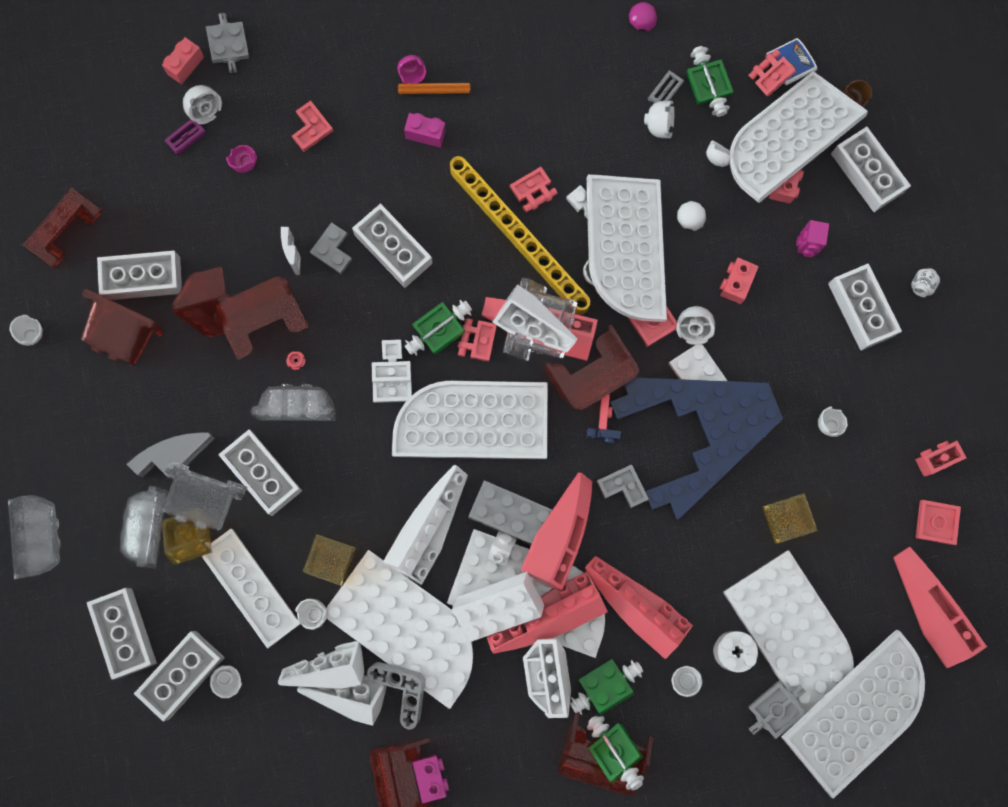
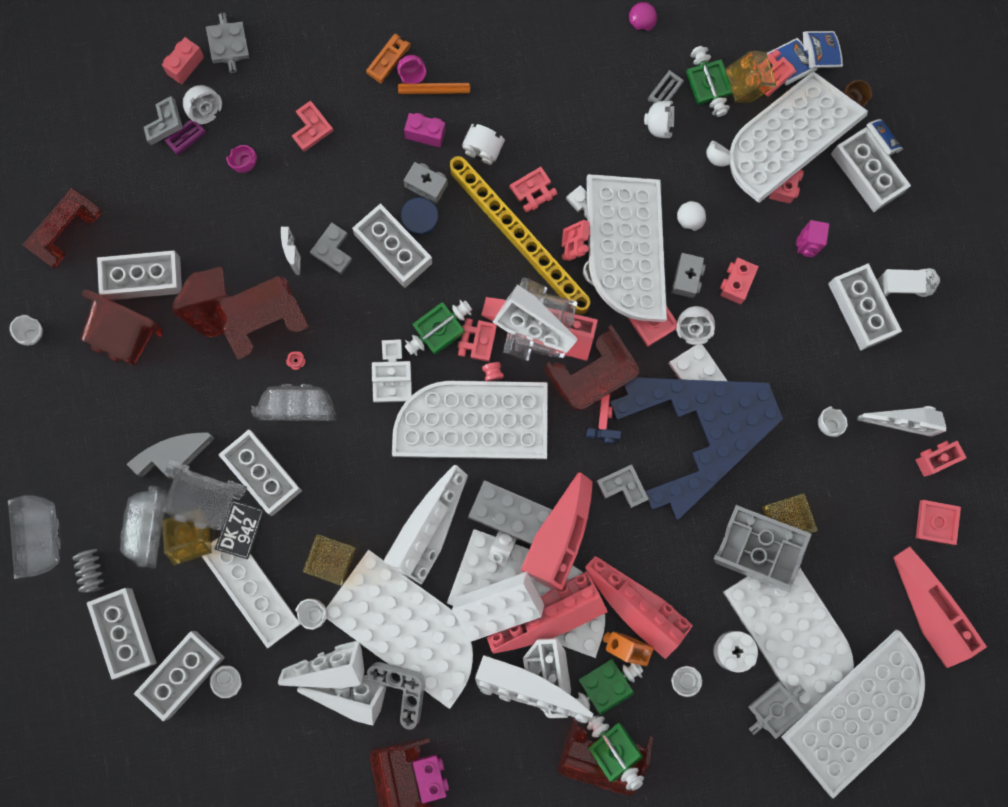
none -> light grey piece [72,549,105,593]
none -> light grey plate [144,96,183,145]
none -> black sticker [214,500,264,560]
none -> orange plate [366,34,411,84]
none -> dark blue tile [401,197,438,235]
none -> light grey brick [404,162,448,204]
none -> white brick [462,124,505,165]
none -> white wedge [475,655,593,723]
none -> coral wheel [482,362,504,382]
none -> coral plate [561,220,590,261]
none -> orange torso [603,632,654,666]
none -> light grey brick [671,253,706,298]
none -> light grey piece [714,505,812,593]
none -> clear yellow brick [726,50,777,103]
none -> slope [803,31,843,68]
none -> white wedge [857,406,947,437]
none -> slope [867,119,903,156]
none -> white panel [877,269,926,297]

